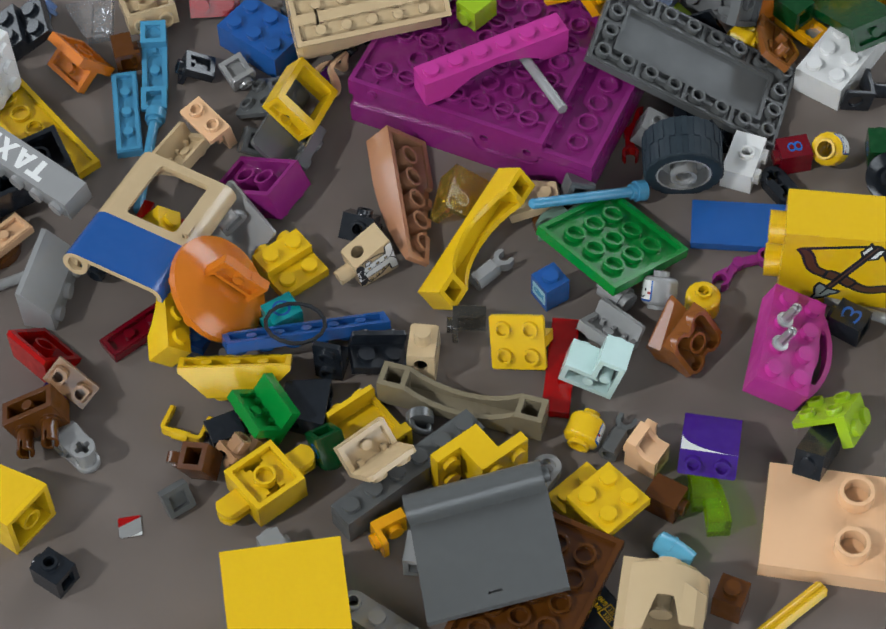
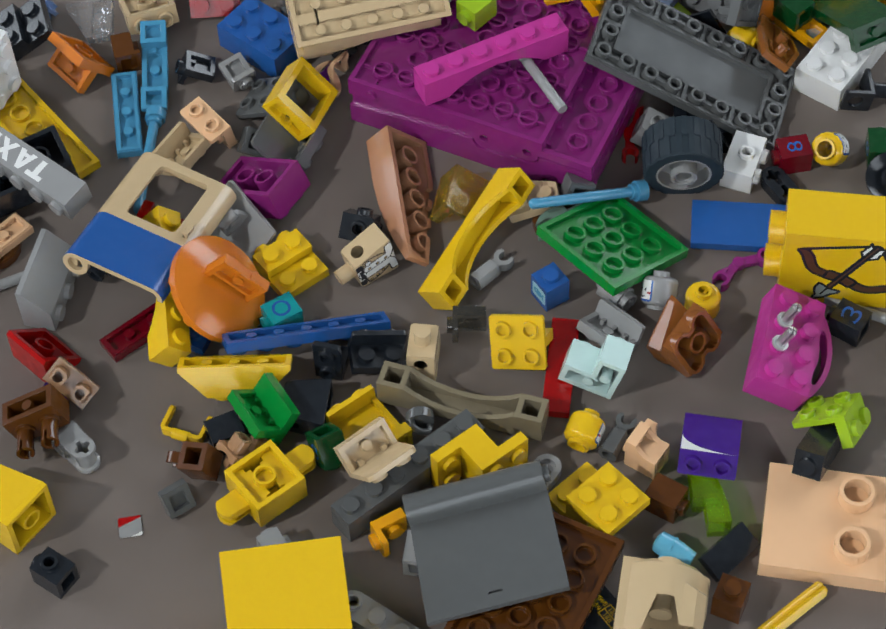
black piece [264,301,327,345] -> none
none -> black tile [698,522,760,582]

